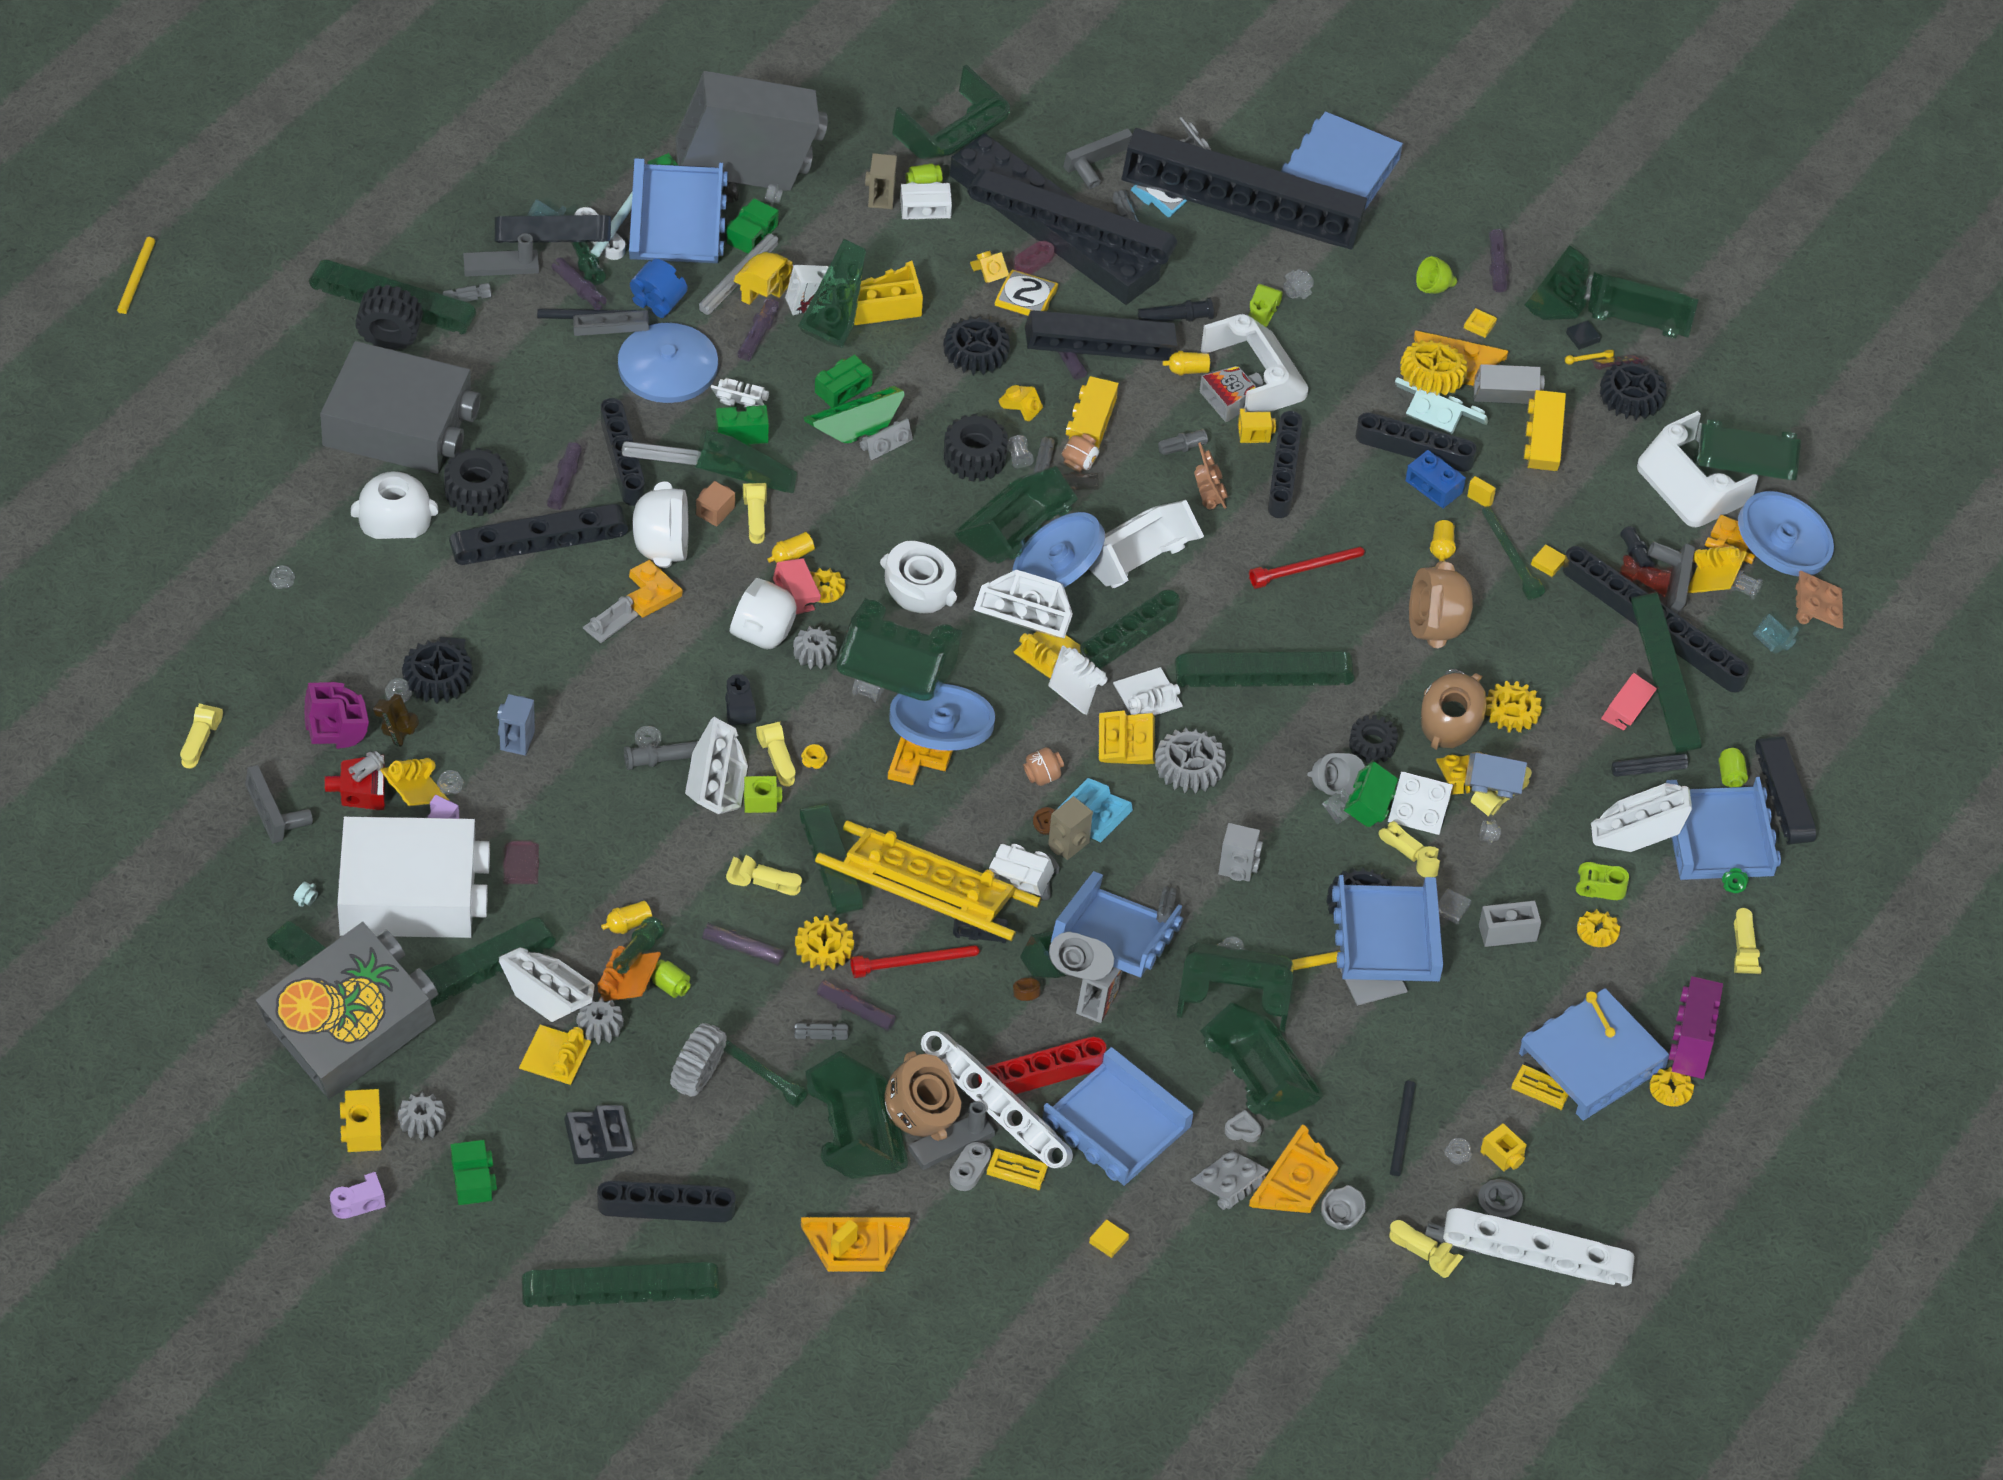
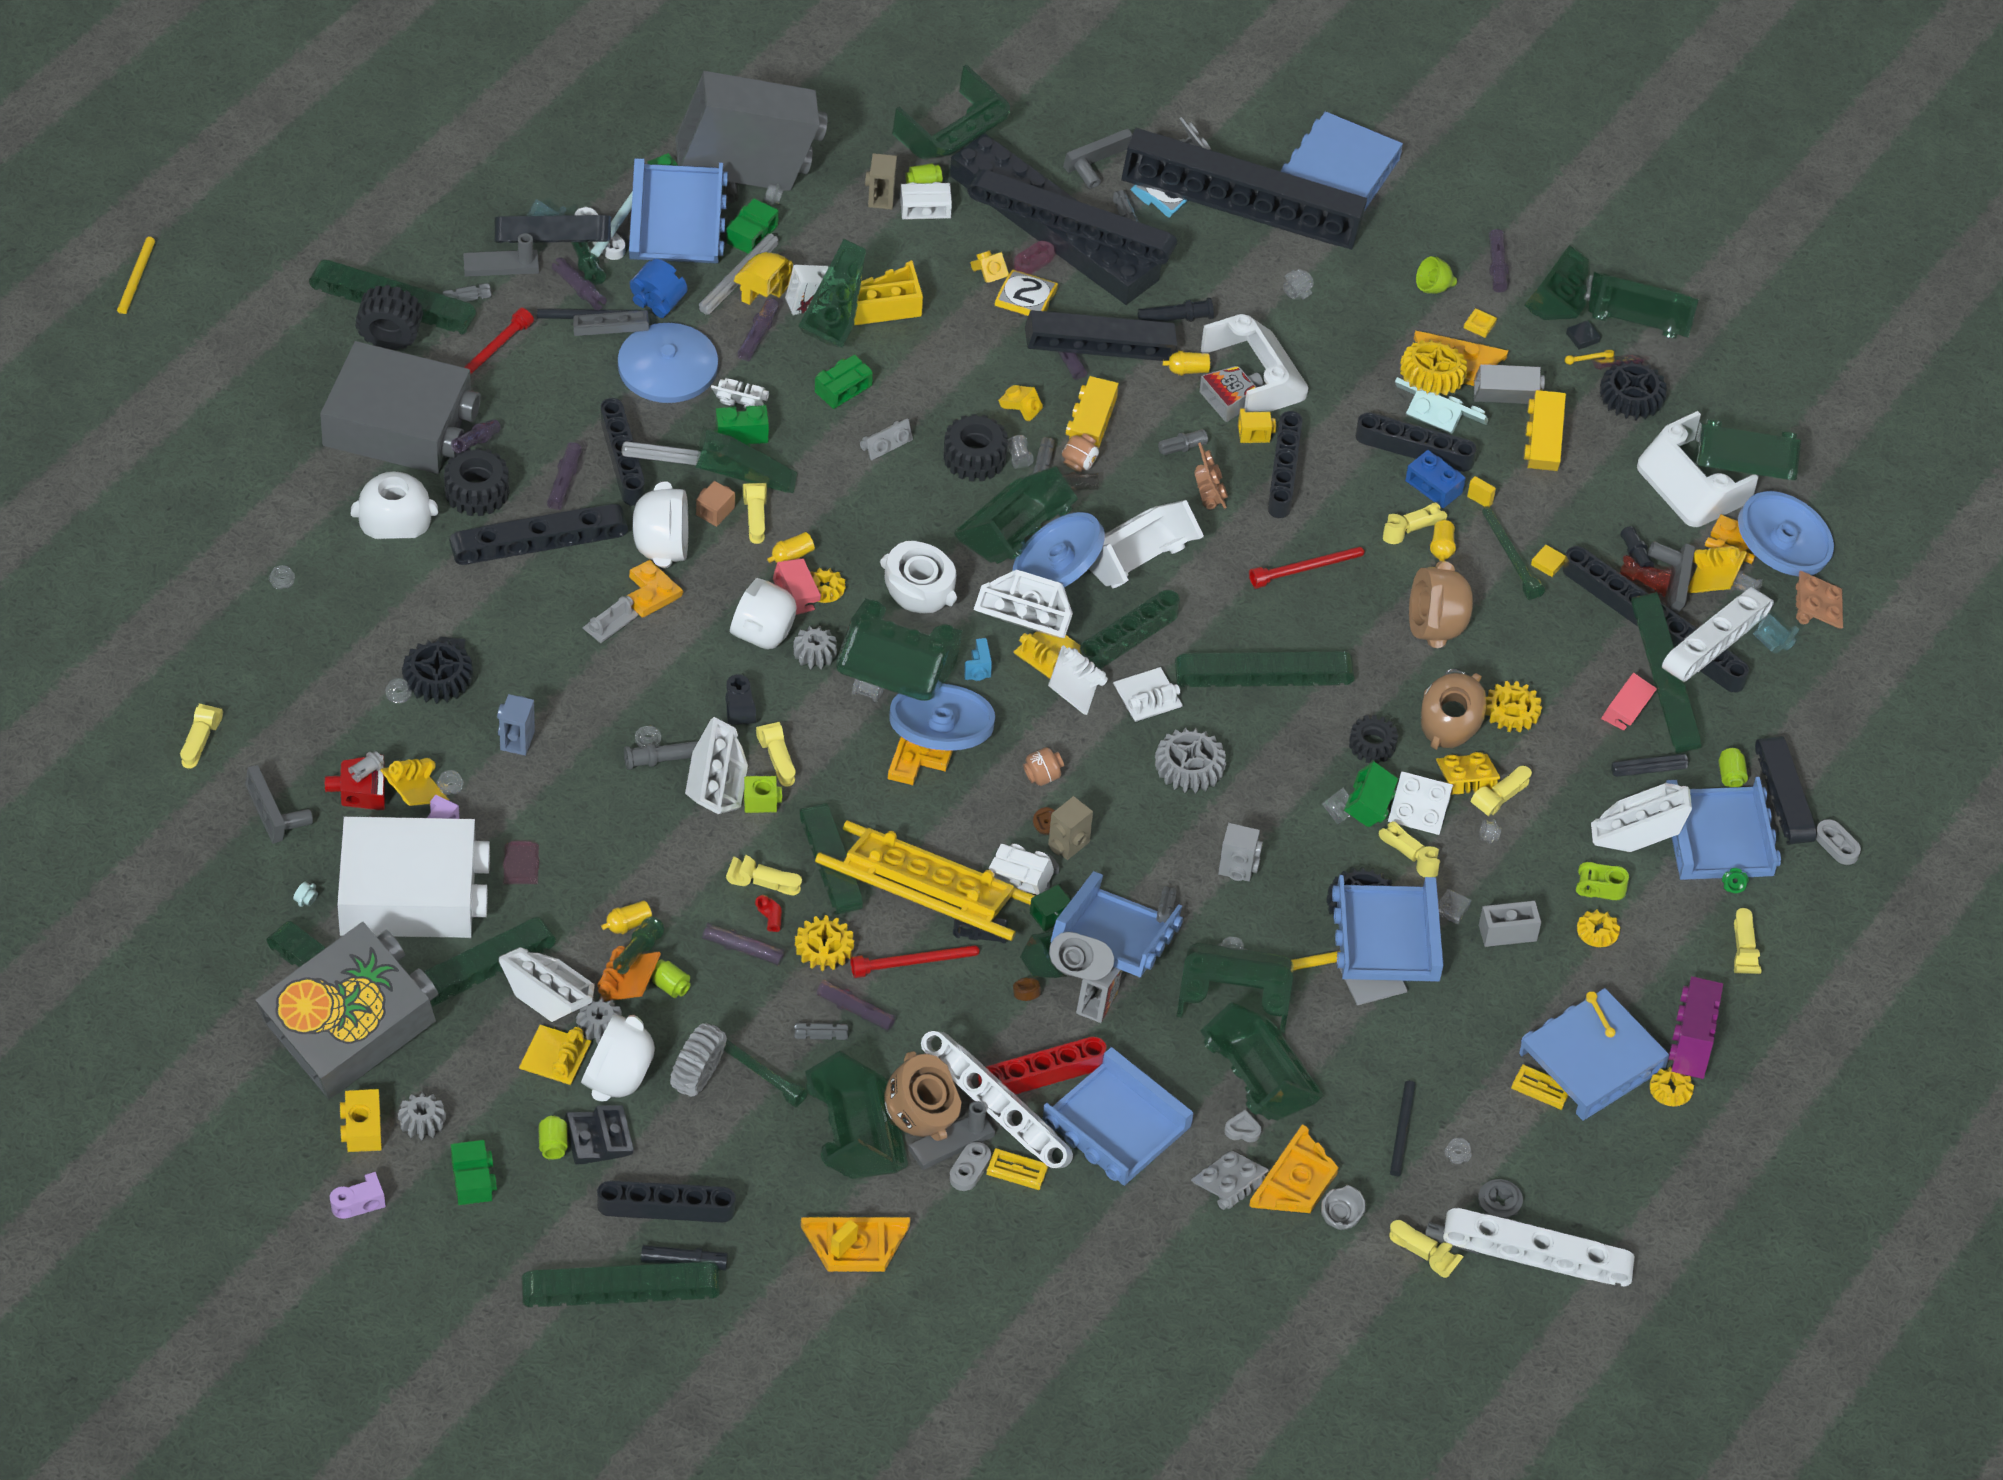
magenta brick [304,682,369,749] -> none
dark brown hips [373,694,419,747] -> none
yellow plate [801,744,827,769] -> none
wedge [804,386,905,443] -> none
black gear [943,316,1010,376] -> none
medium azure slope [1056,778,1133,842] -> none
yellow tile [1089,1219,1129,1258] -> none
yellow slope [1099,710,1155,764] -> none
lime piece [1248,283,1283,327] -> none
light grey piece [1307,753,1365,796] -> none
sand blue brick [1465,752,1527,799] -> none
yellow brick [1480,1123,1526,1171] -> none
none -> clear purple pin [451,419,501,453]
none -> red piece [464,308,534,375]
none -> lime brick [539,1116,567,1159]
none -> white piece [581,1014,655,1101]
none -> black pin [641,1245,728,1271]
none -> red arm [755,895,782,932]
none -> dark azure bracket [964,638,992,681]
none -> dark green brick [1030,885,1072,932]
none -> light yellow piece [1383,503,1447,544]
none -> white beam [1662,587,1774,682]
none -> light grey plate [1816,820,1861,865]

